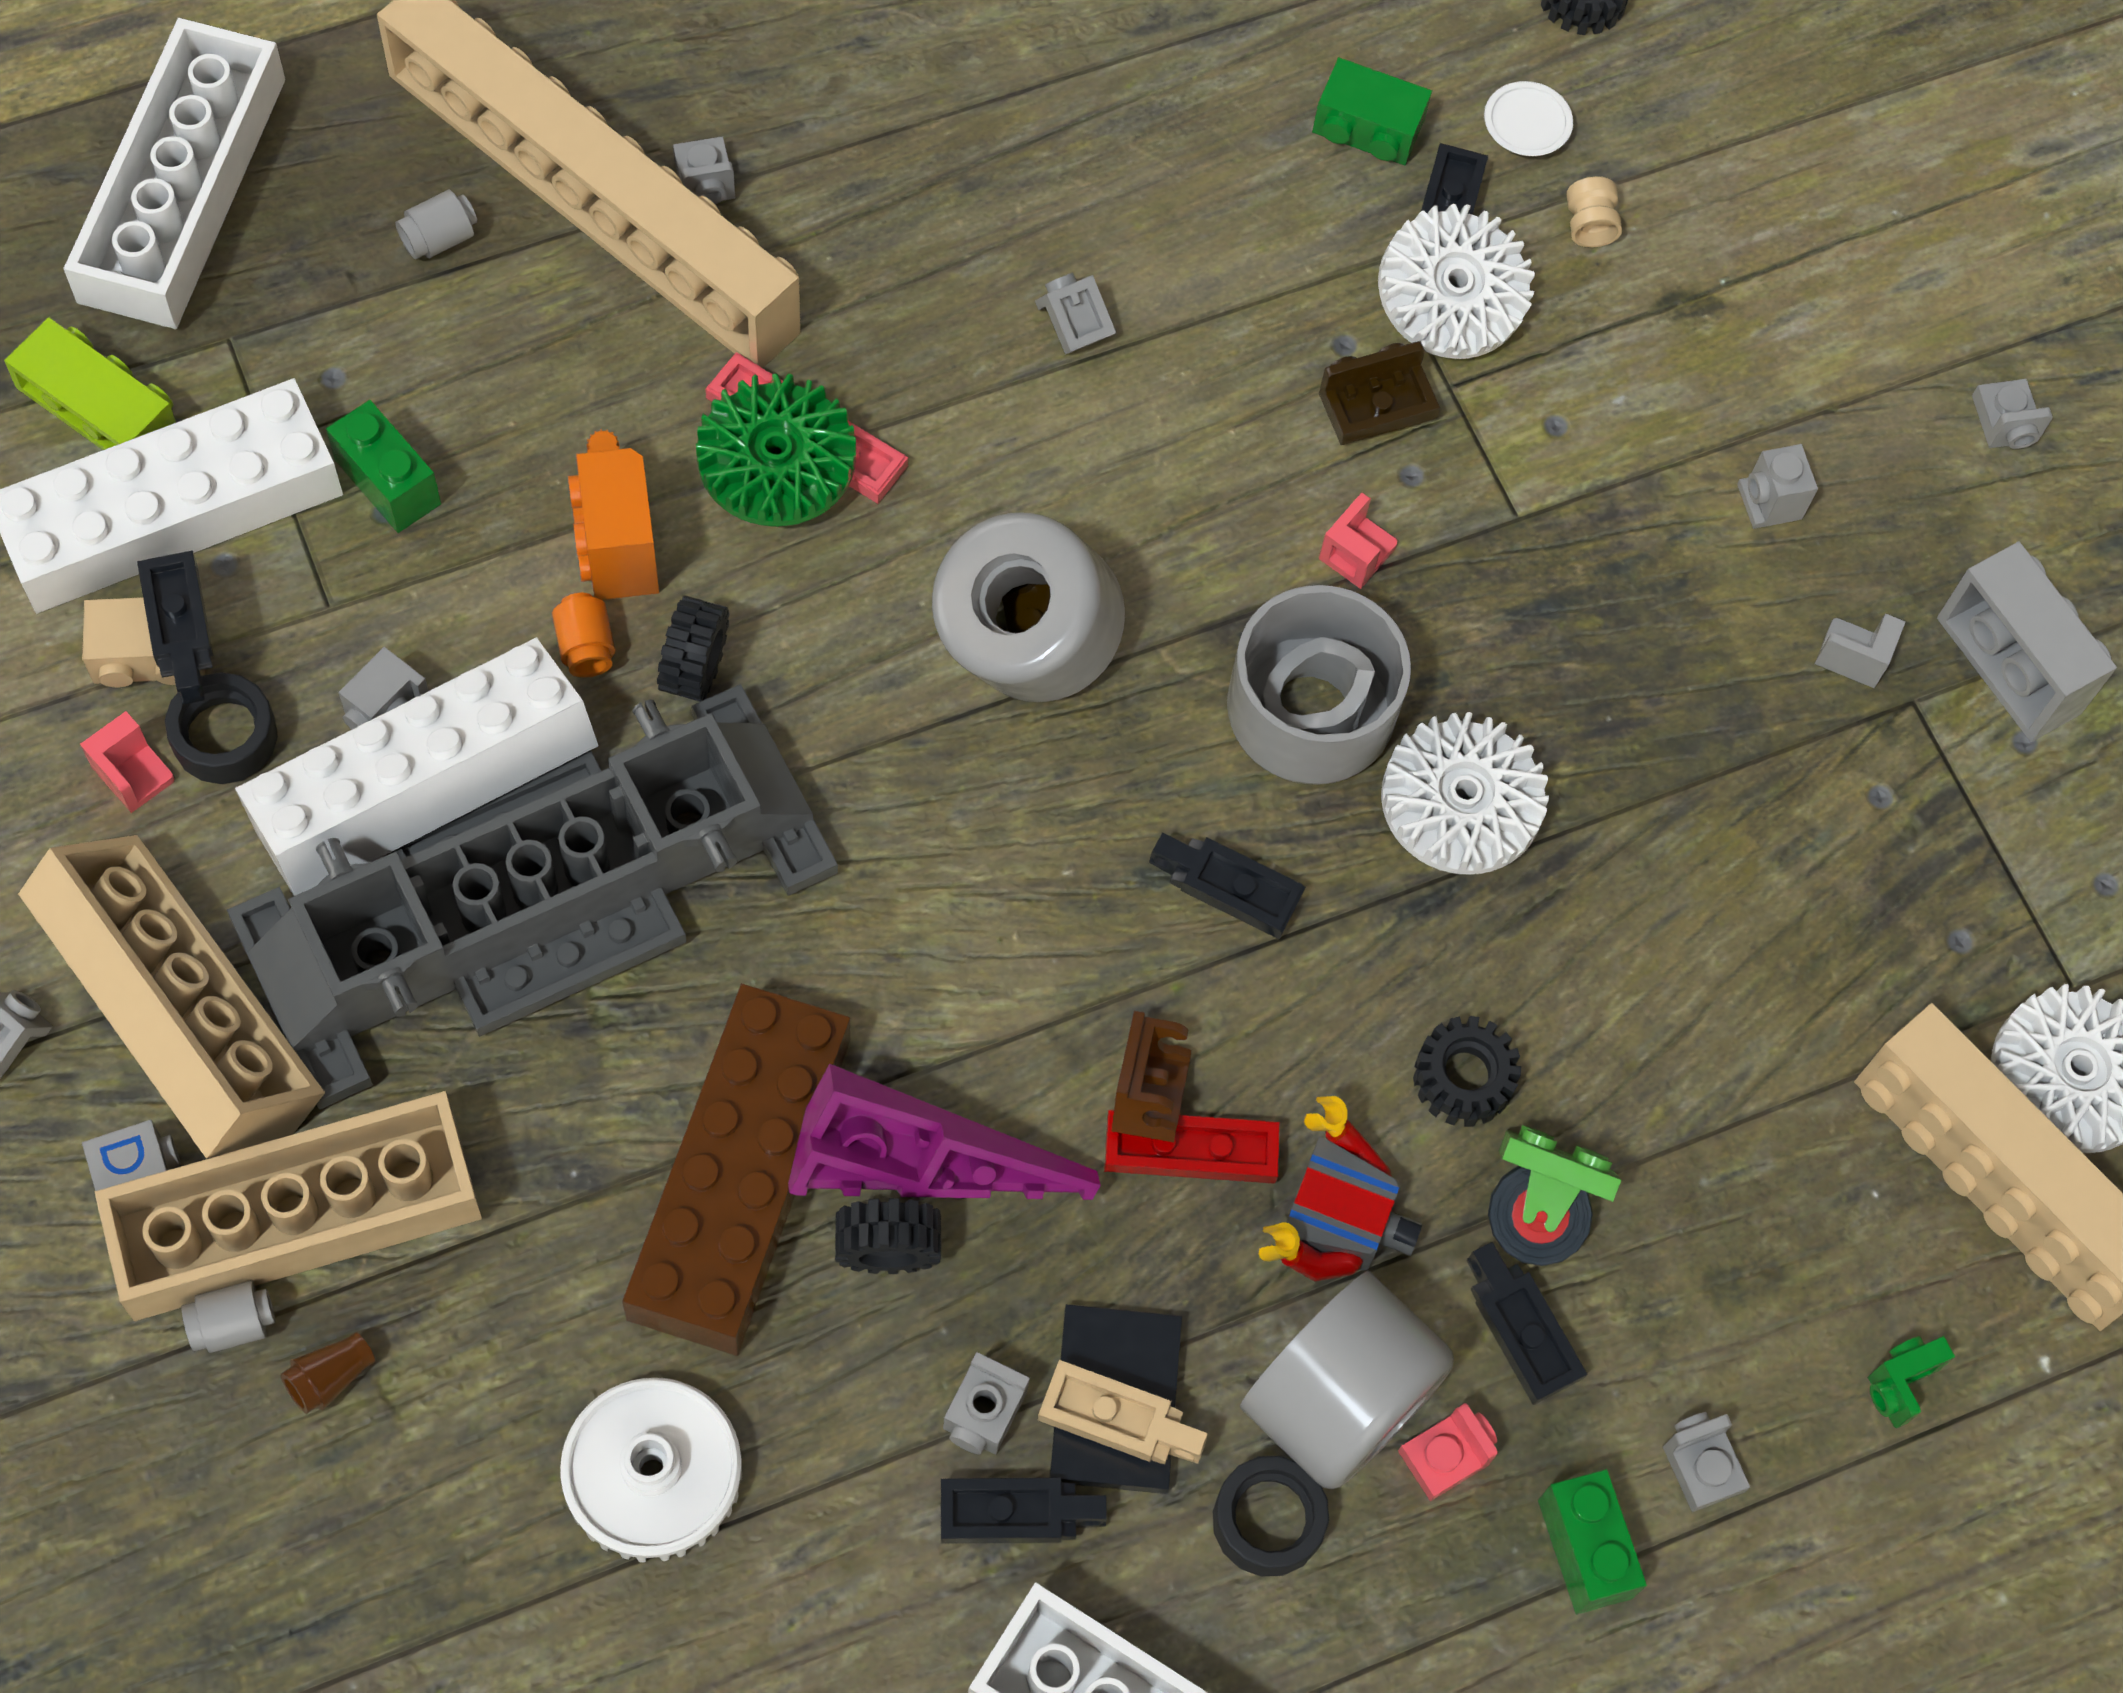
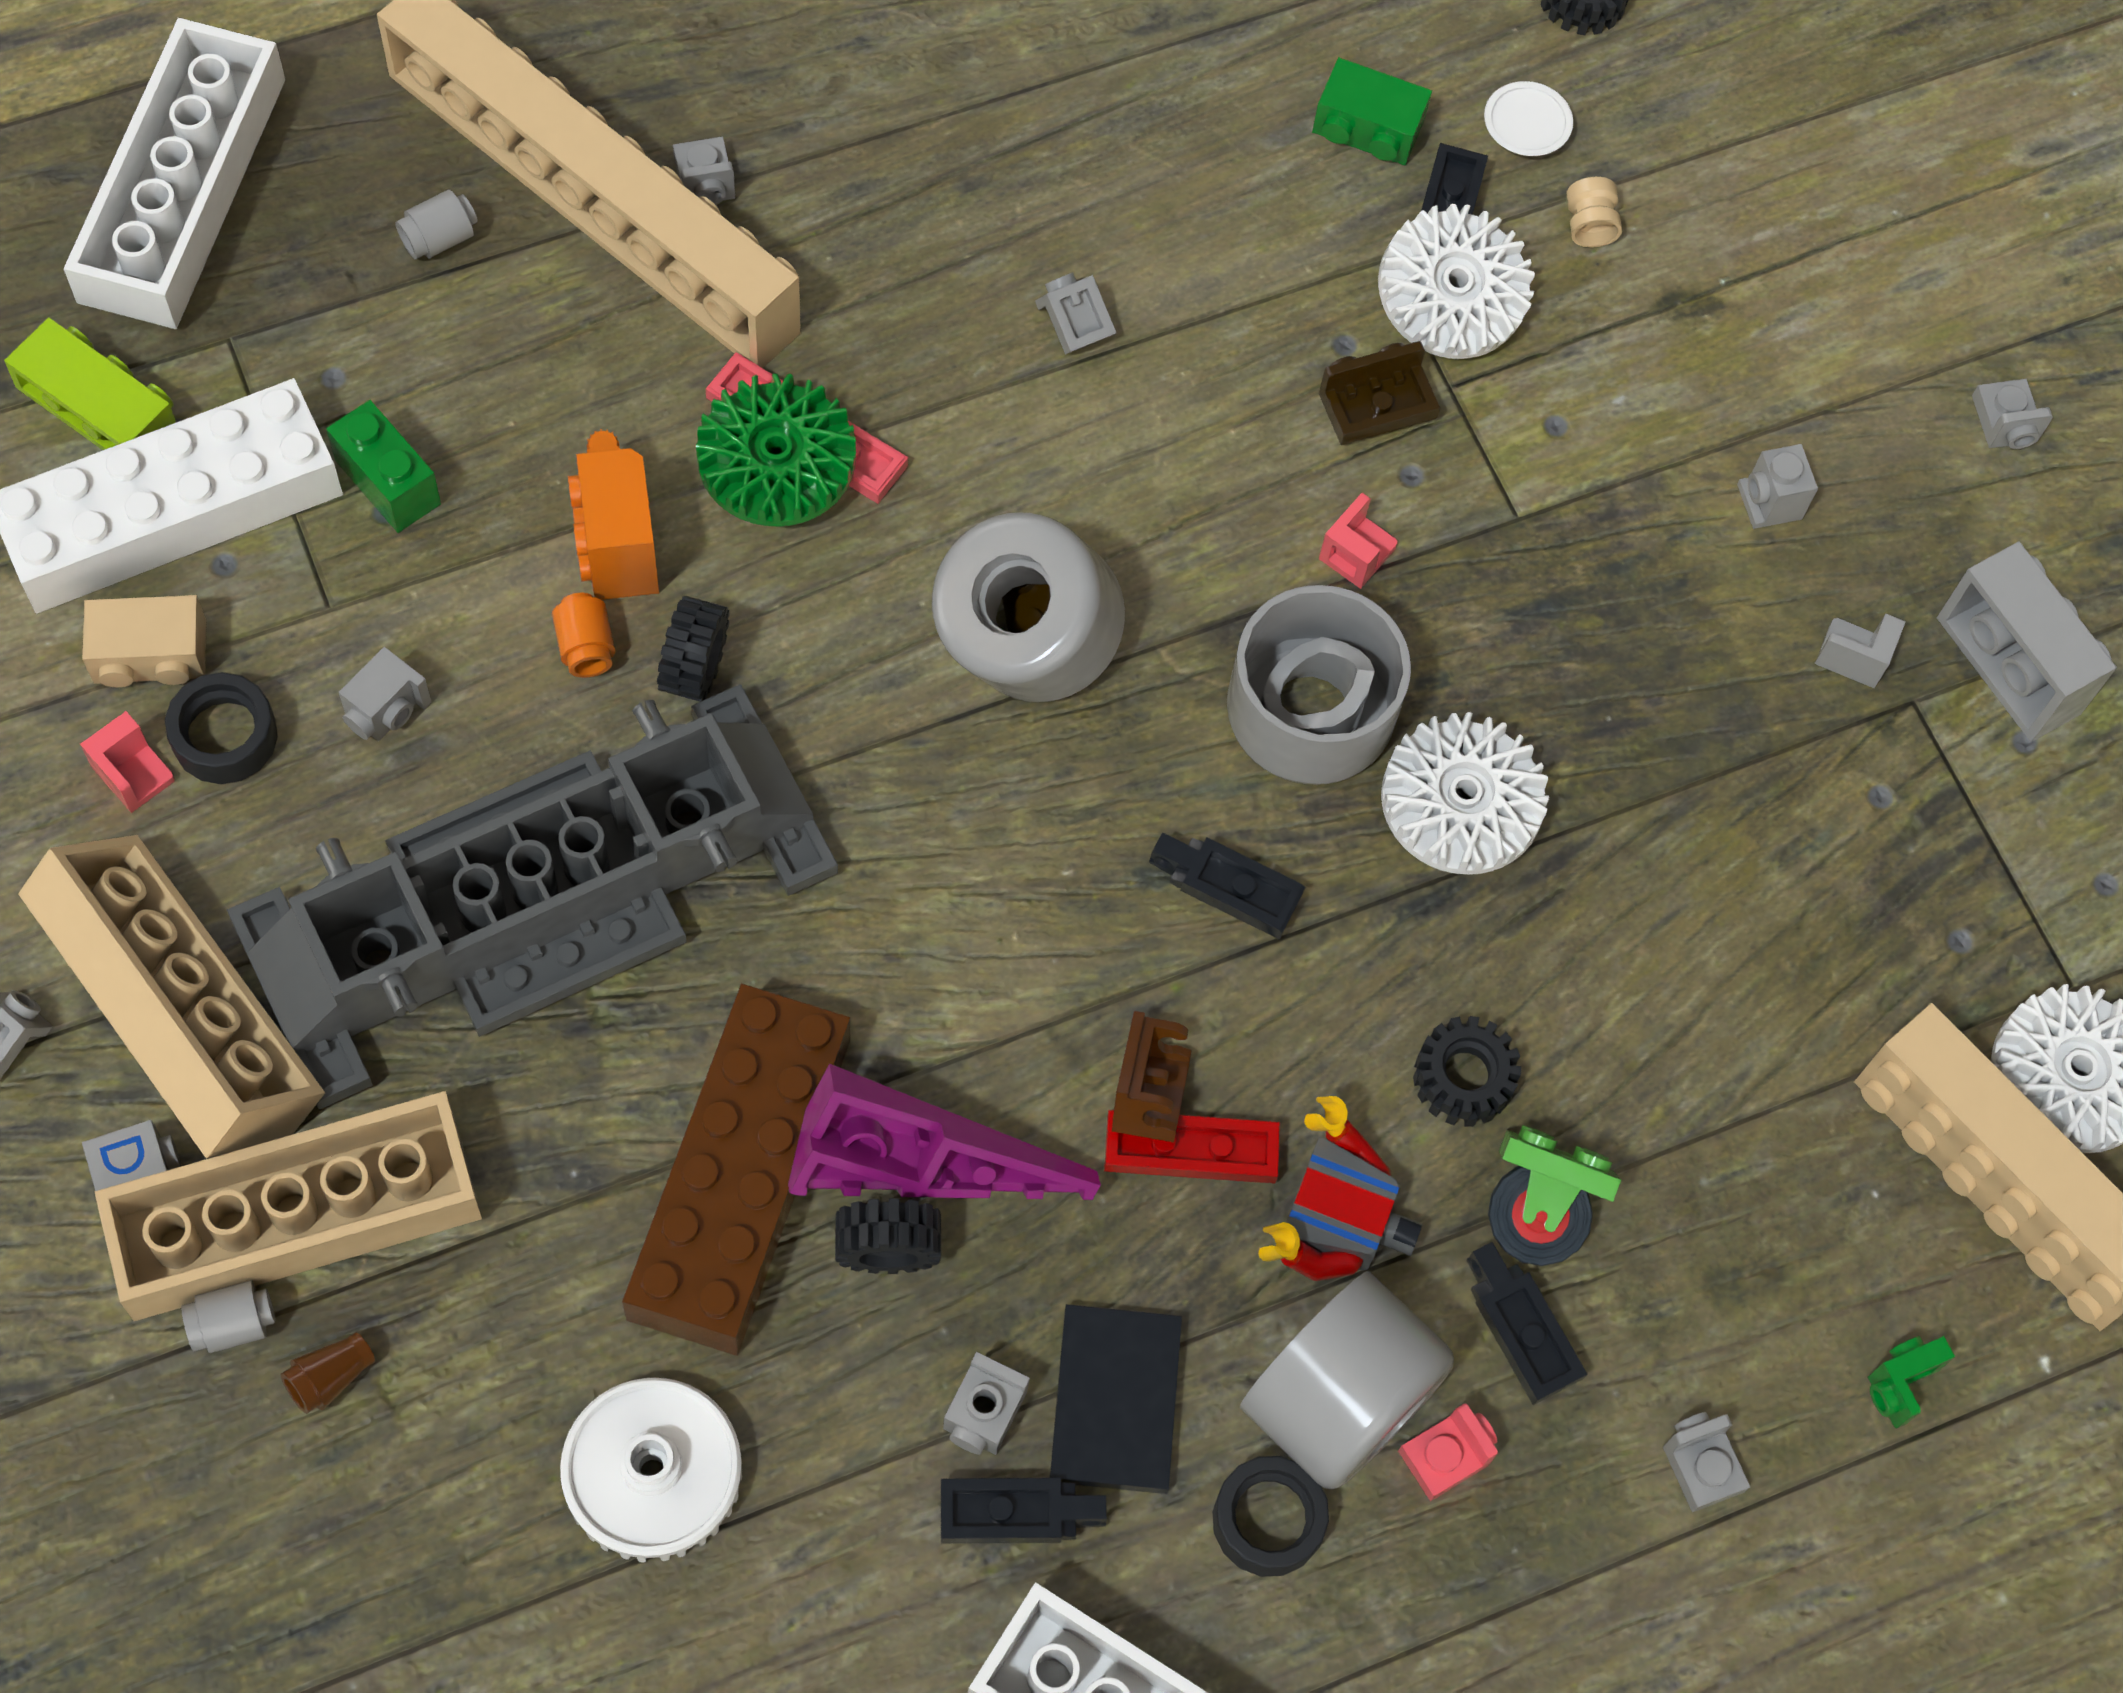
black hinge [137,550,214,705] -> none
white brick [235,637,599,896] -> none
tan hinge [1038,1360,1208,1464] -> none
green brick [1538,1469,1647,1615] -> none

